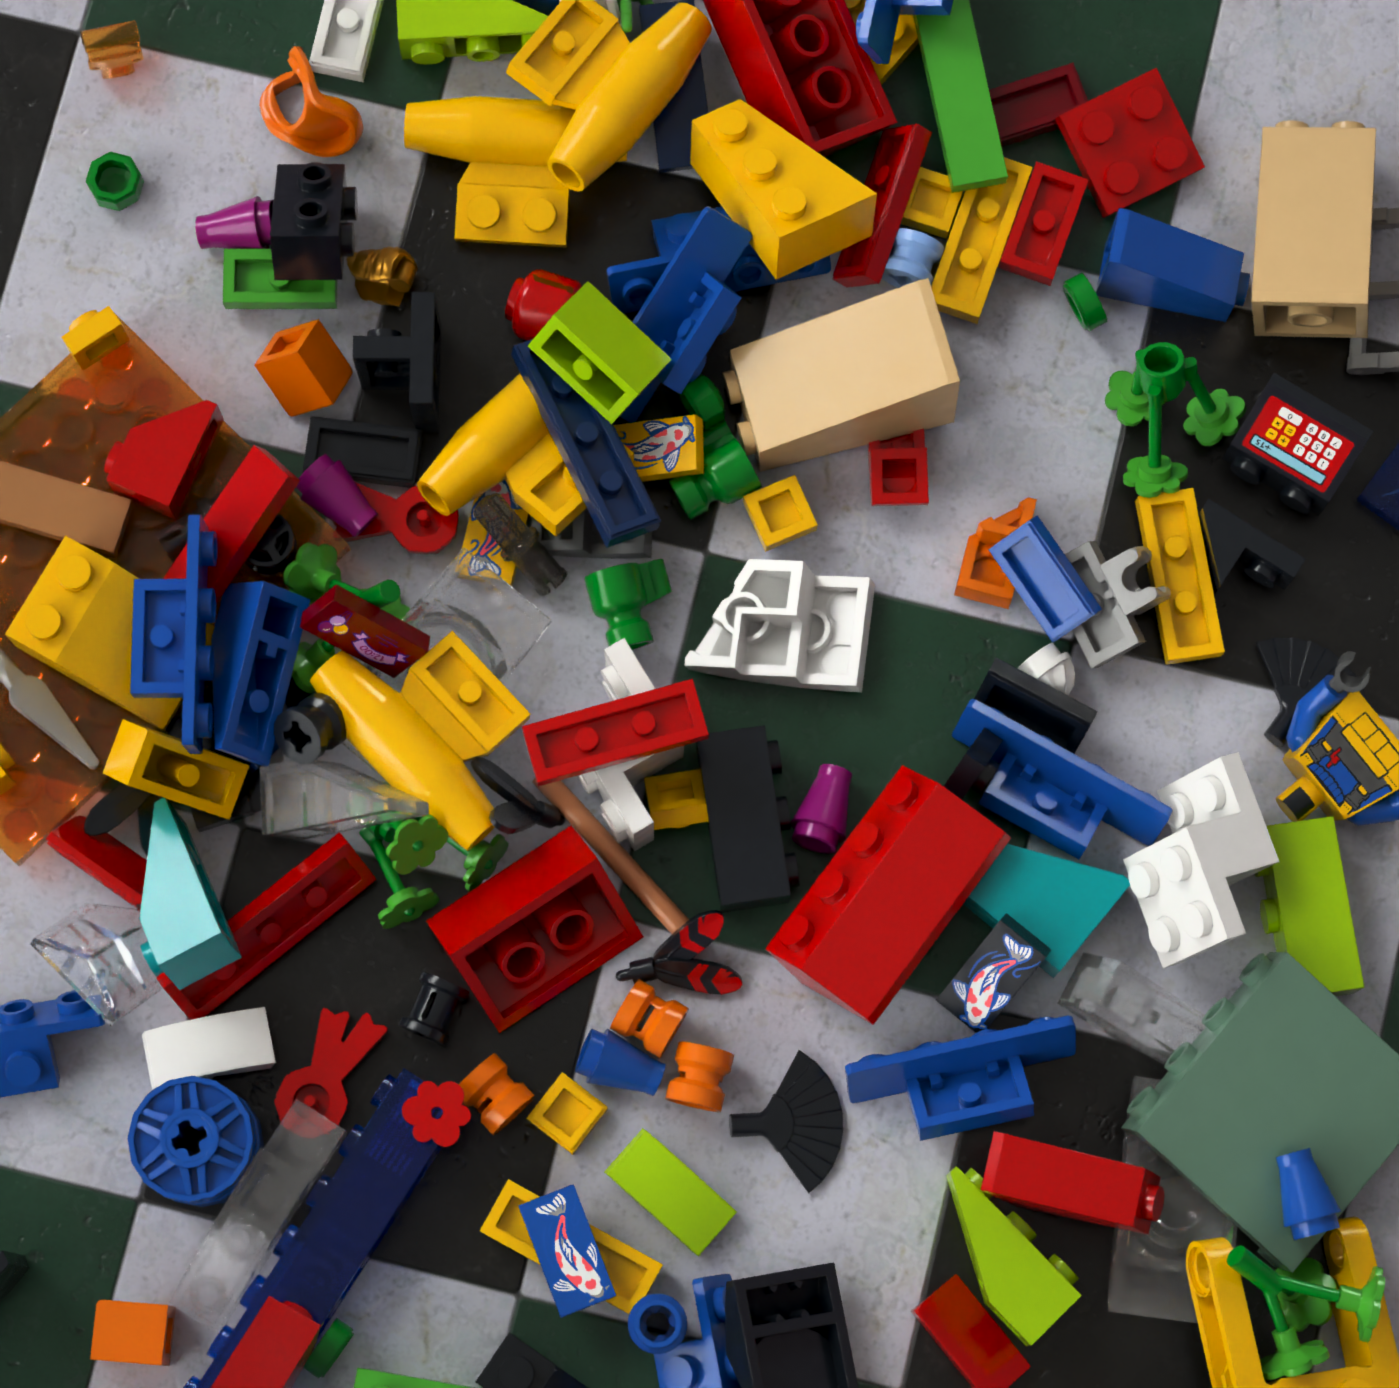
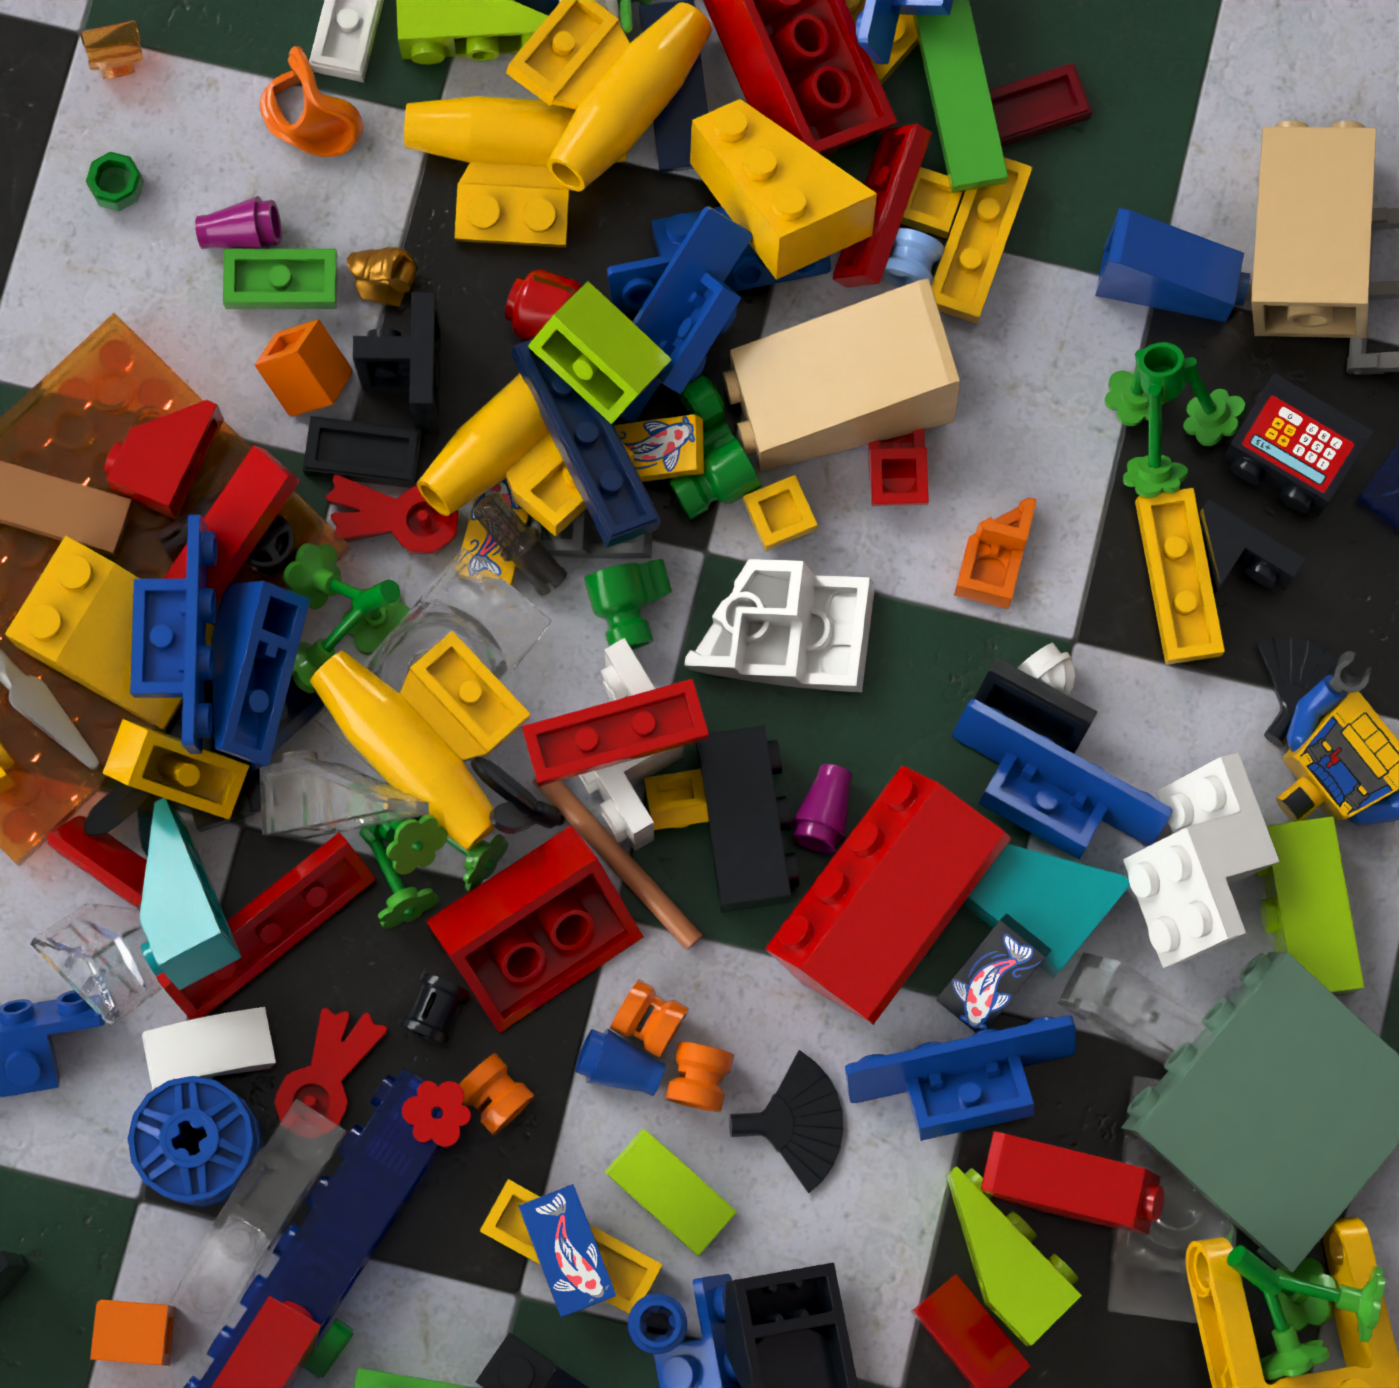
yellow plate [61,306,130,371] -> none
black brick [270,162,358,280] -> none
black wheel [274,693,346,764] -> none
magenta cone [296,453,378,538] -> none
dark red tile [300,584,430,678] -> none
yellow tile [526,1072,608,1155] -> none
piece [616,910,742,995] -> none
black plate [944,727,1003,800] -> none
tile [988,515,1102,643] -> none
red plate [998,161,1089,286] -> none
red plate [1055,67,1205,218] -> none
green tile [1062,273,1107,331] -> none
light grey plate [1065,541,1171,668] -> none
blue cone [1276,1148,1342,1240] -> none

